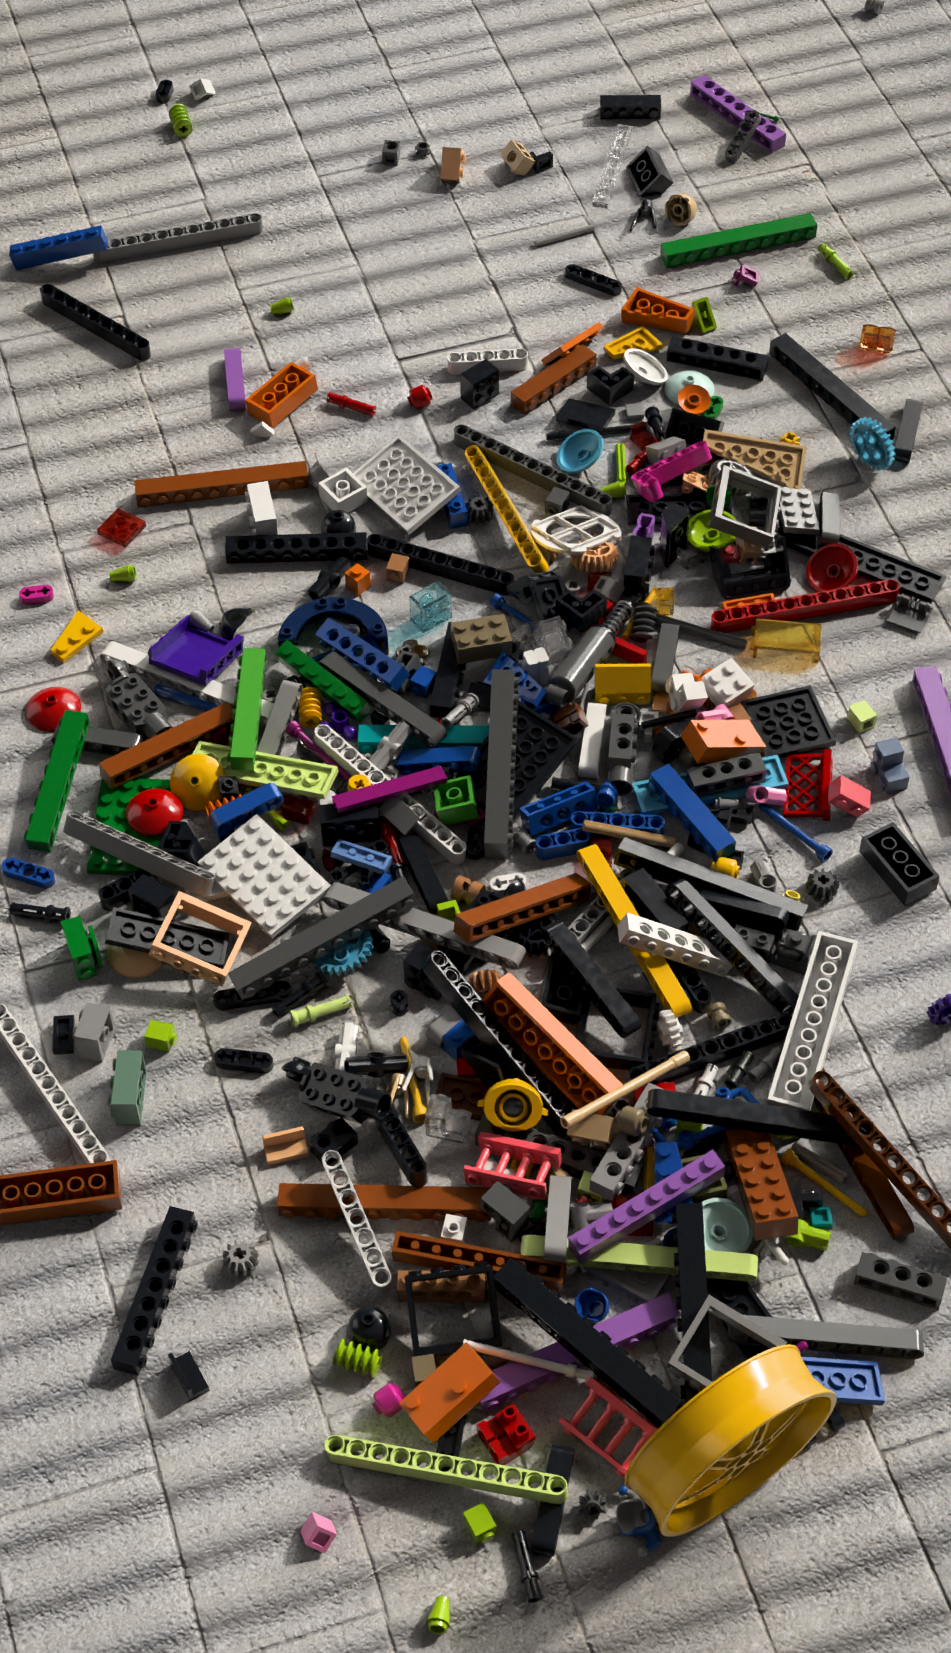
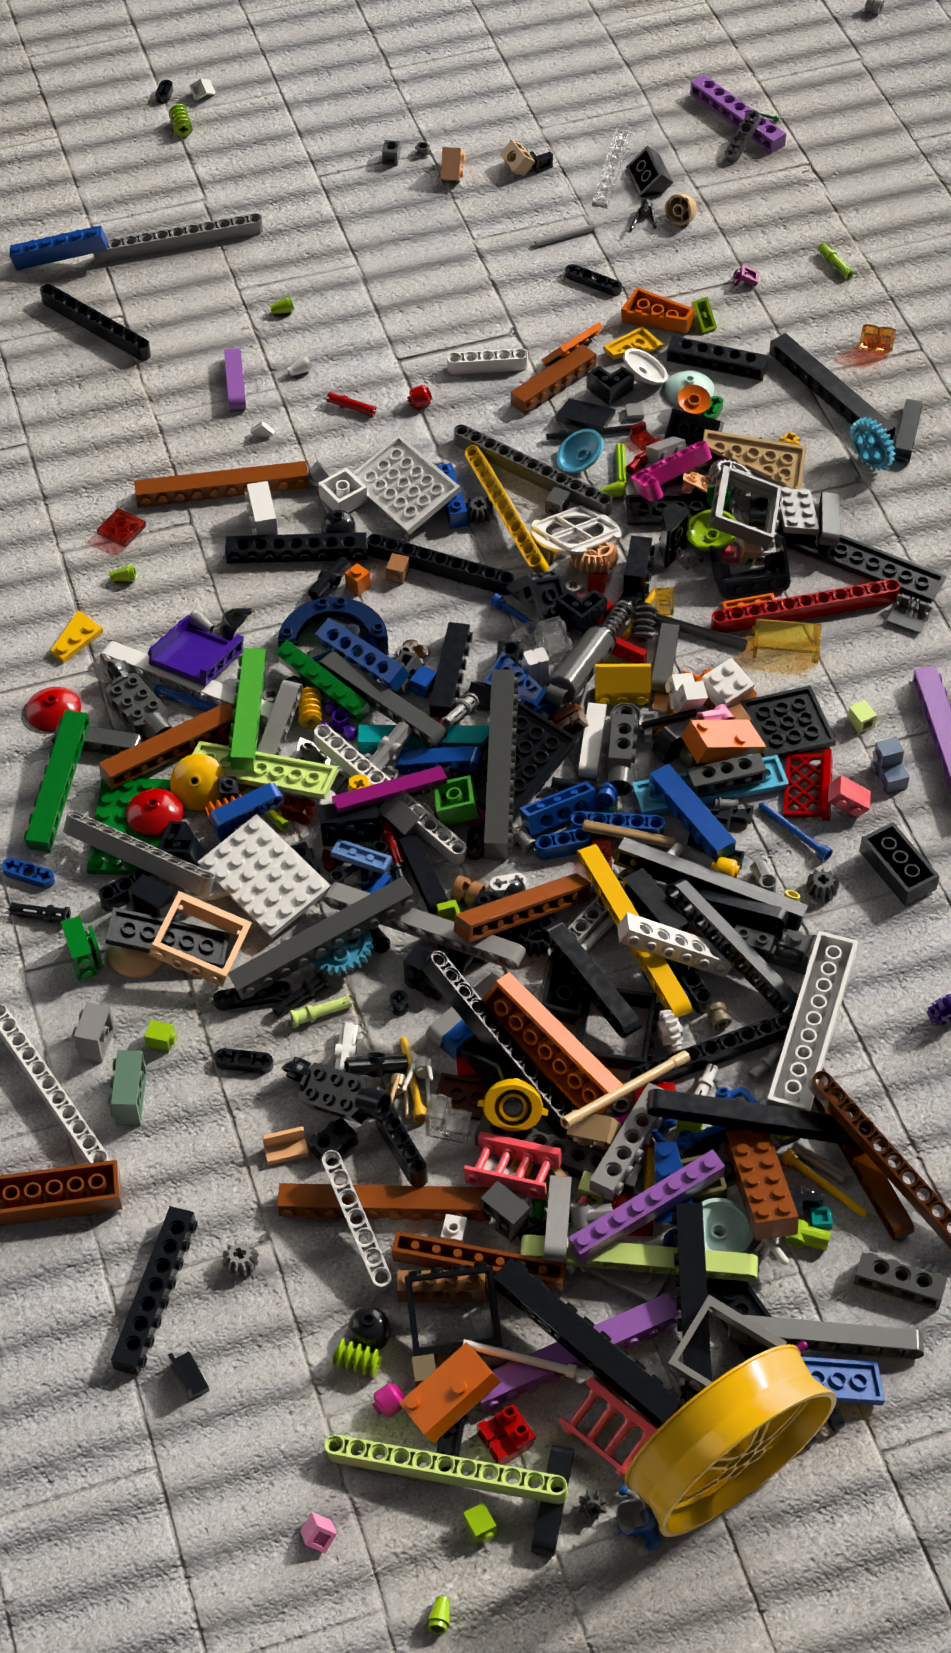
dark pink beam [19,585,54,605] -> none
black plate [52,1015,75,1055] -> none
orange brick [245,362,318,428] -> none
magenta piece [285,721,352,783] -> none
black plate [370,710,390,725] -> none
clear light blue brick [409,581,452,633] -> none
dark tan brick [451,614,512,664] -> none
black brick [460,359,499,409] -> none
medium nougat gear [468,969,501,997] -> none
black pin [511,1530,542,1603] -> none
blue hair [574,1288,610,1323] -> none
light grey brick [594,575,625,603] -> none
black brick [600,95,661,119] -> none
dark tan head [615,1106,648,1136] -> none
medium lavender brick [633,513,655,539] -> none
black pin [644,406,666,441] -> none
green brick [660,213,817,268] -> none
pearl dark grey pin [724,1051,754,1089] -> none
bright pink piece [745,786,787,806] -> none
red dish [806,543,858,592] -> none

